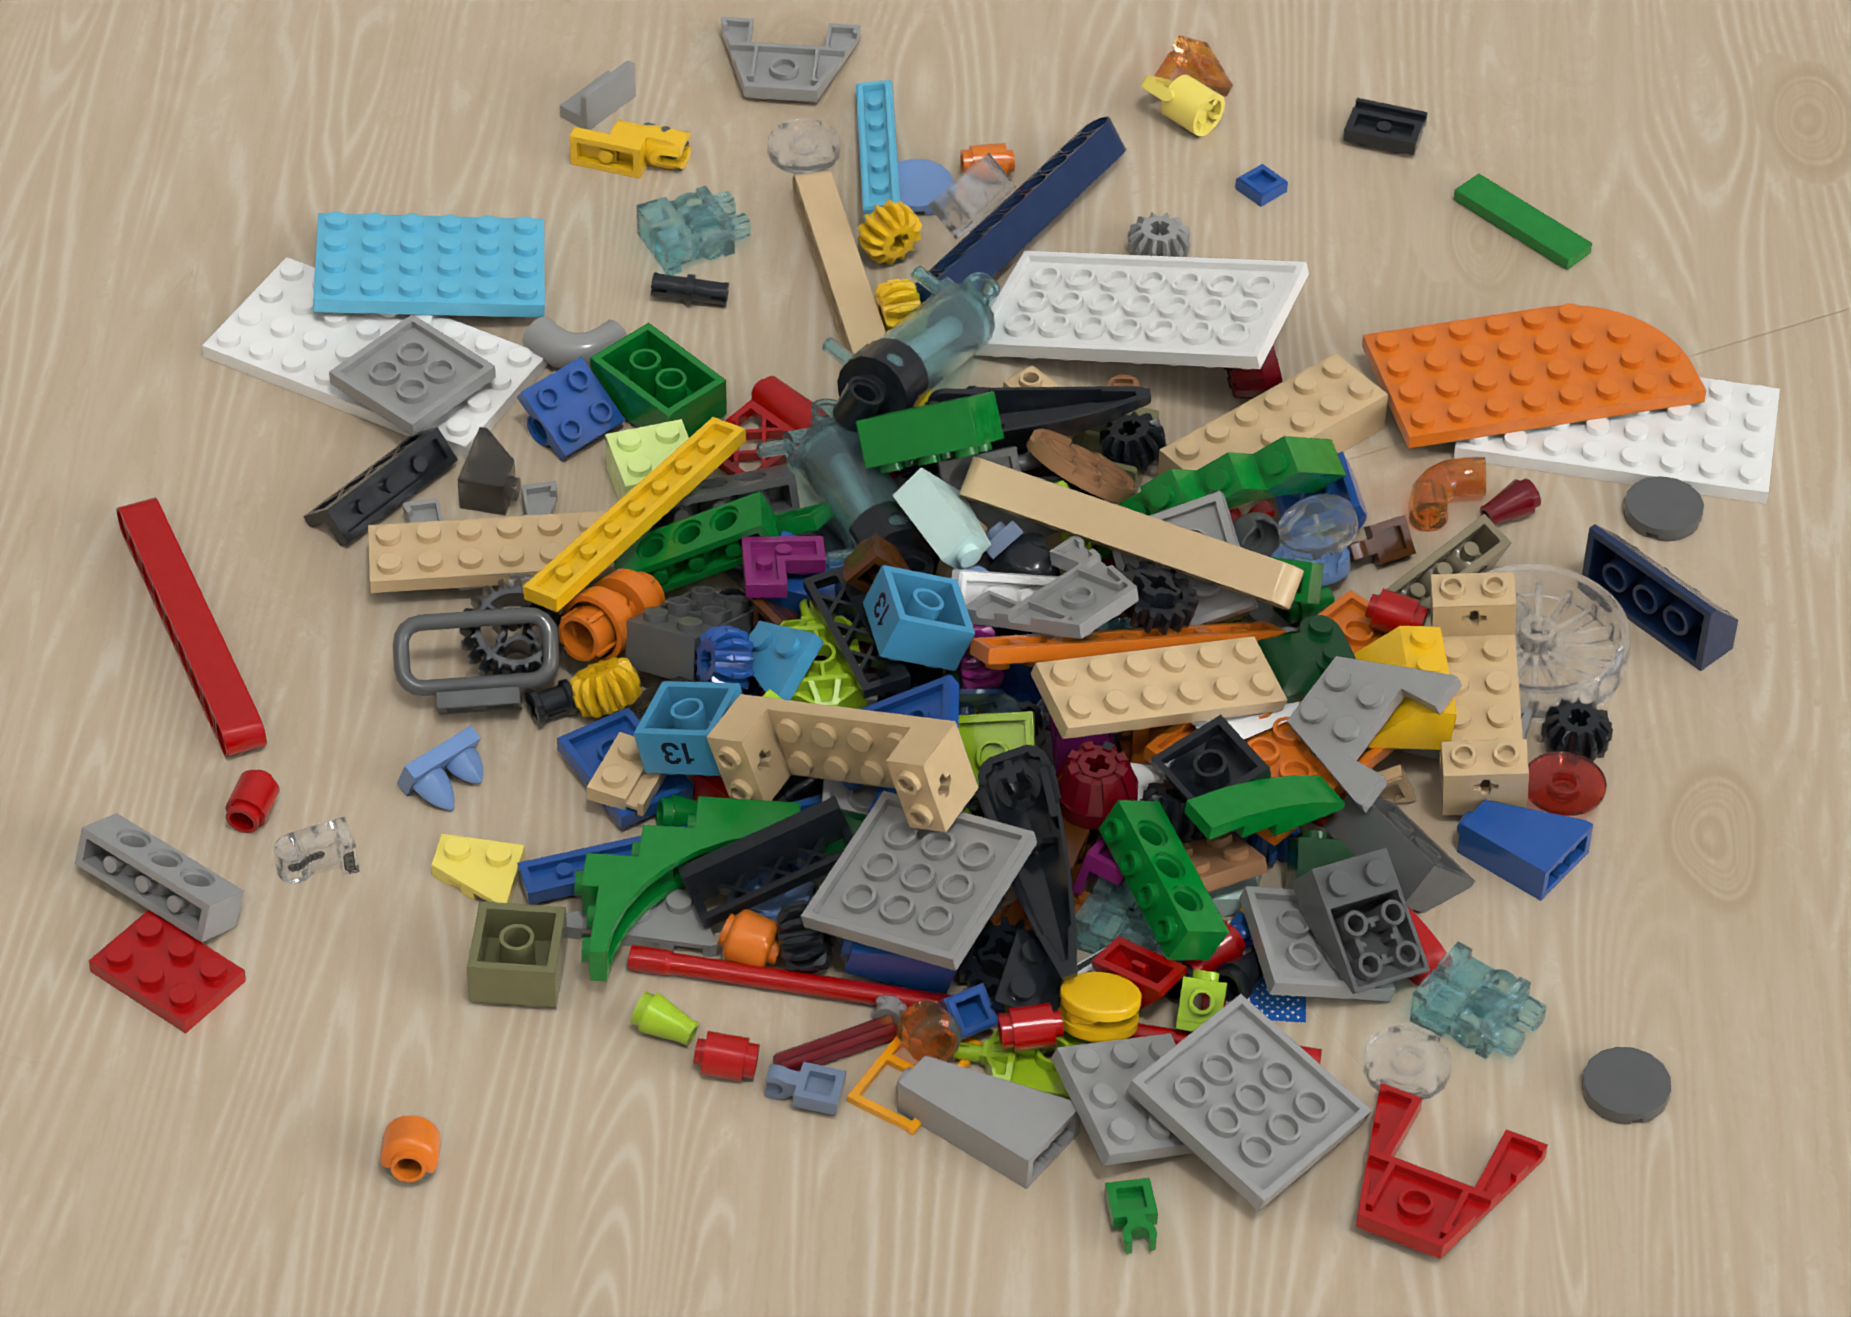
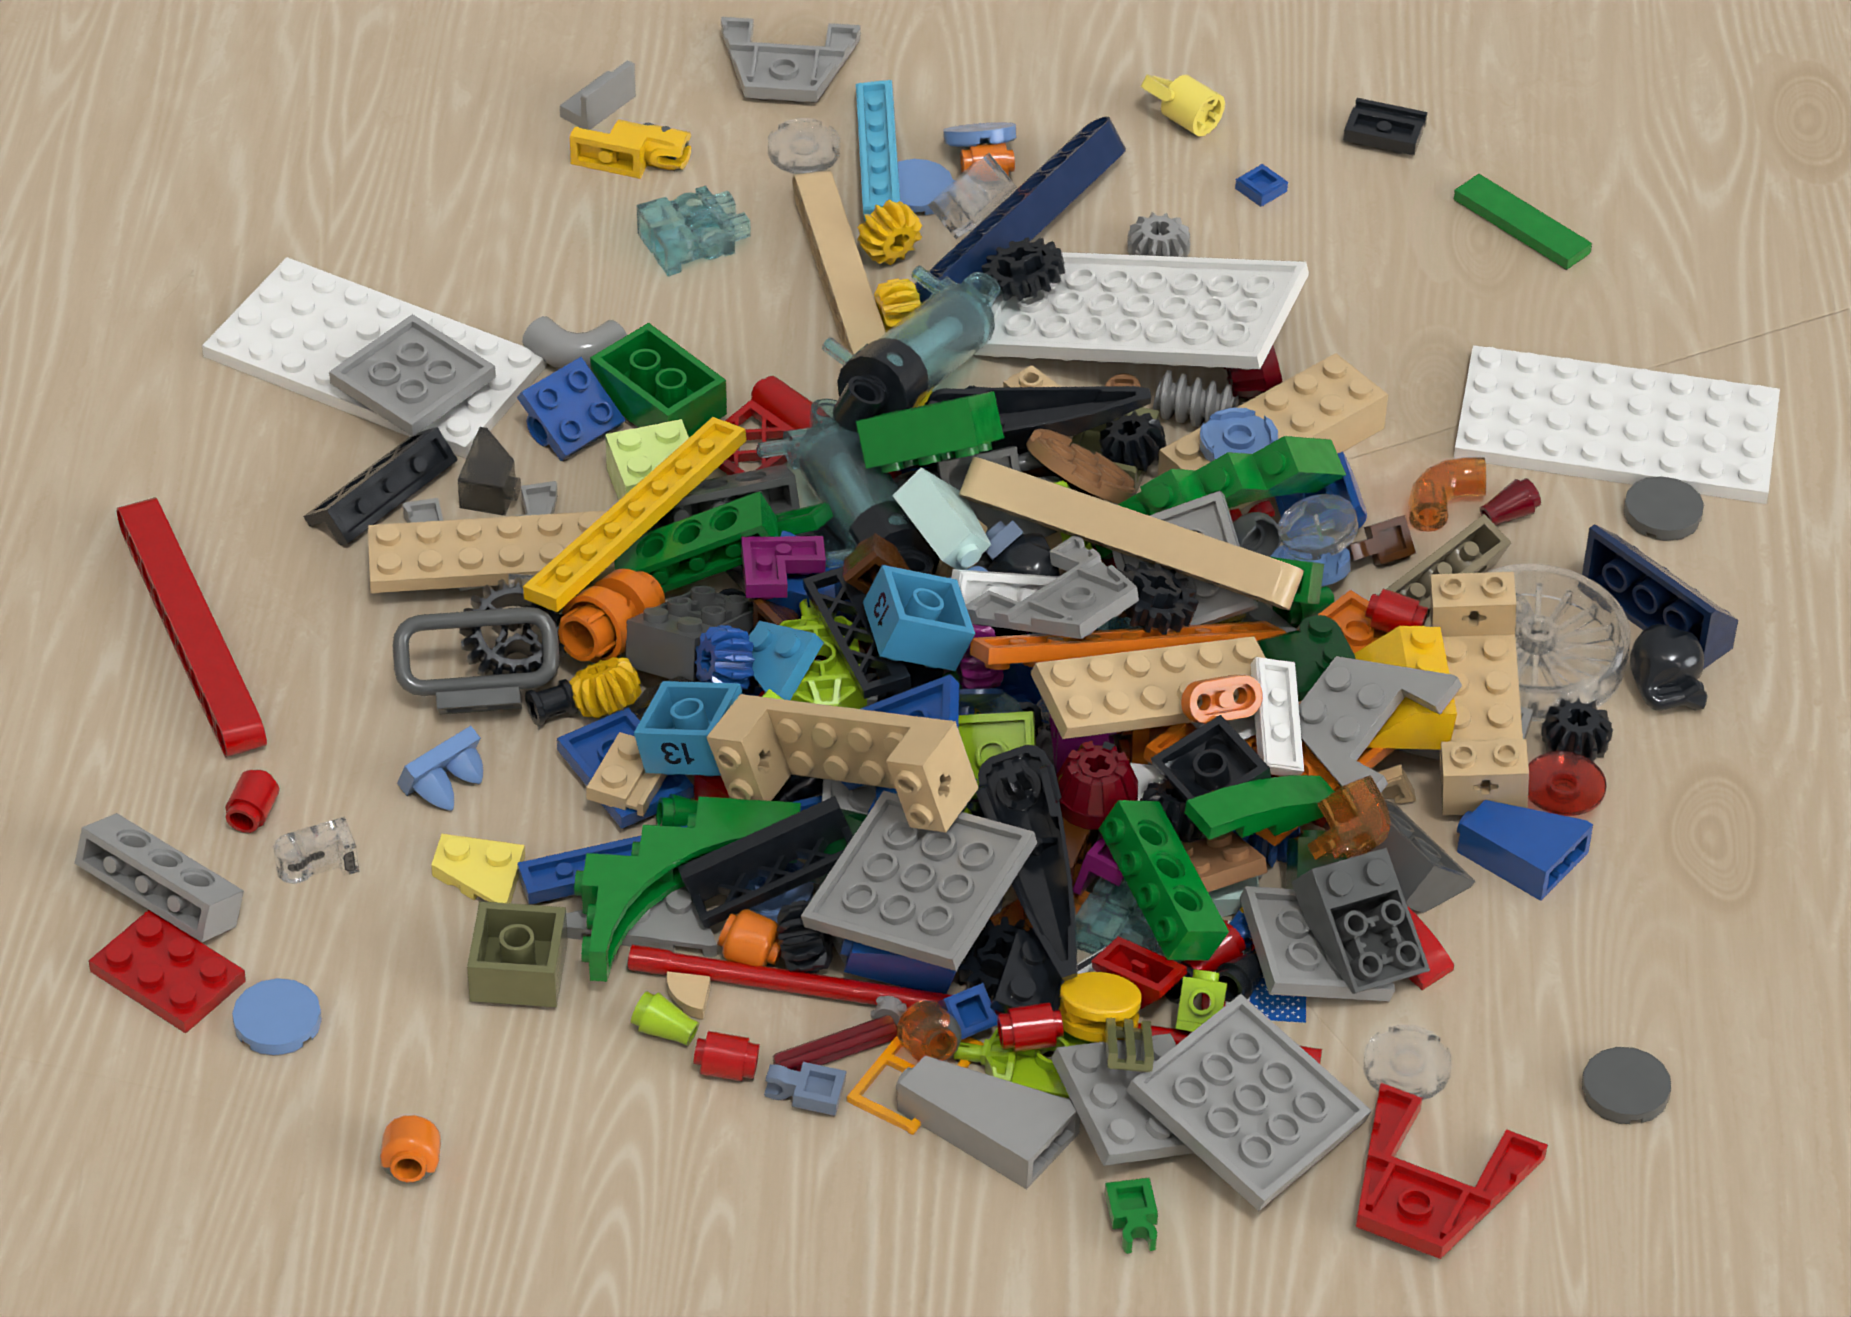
medium azure plate [313,211,545,318] -> none
black pin [651,272,730,307] -> none
clear orange plate [1154,35,1233,97] -> none
orange plate [1362,303,1706,449] -> none
clear light blue hips [1410,941,1547,1059] -> none
none -> medium blue tile [232,978,322,1055]
none -> tan tile [667,971,711,1019]
none -> medium blue tile [943,122,1016,147]
none -> black gear [981,238,1066,301]
none -> olive tile [1105,1018,1154,1073]
none -> light grey piece [1153,370,1239,427]
none -> plate [1181,674,1263,724]
none -> medium blue tile [1199,408,1278,462]
none -> white tile [1250,657,1304,776]
none -> clear orange brick [1307,775,1390,860]
none -> black piece [1630,624,1708,711]

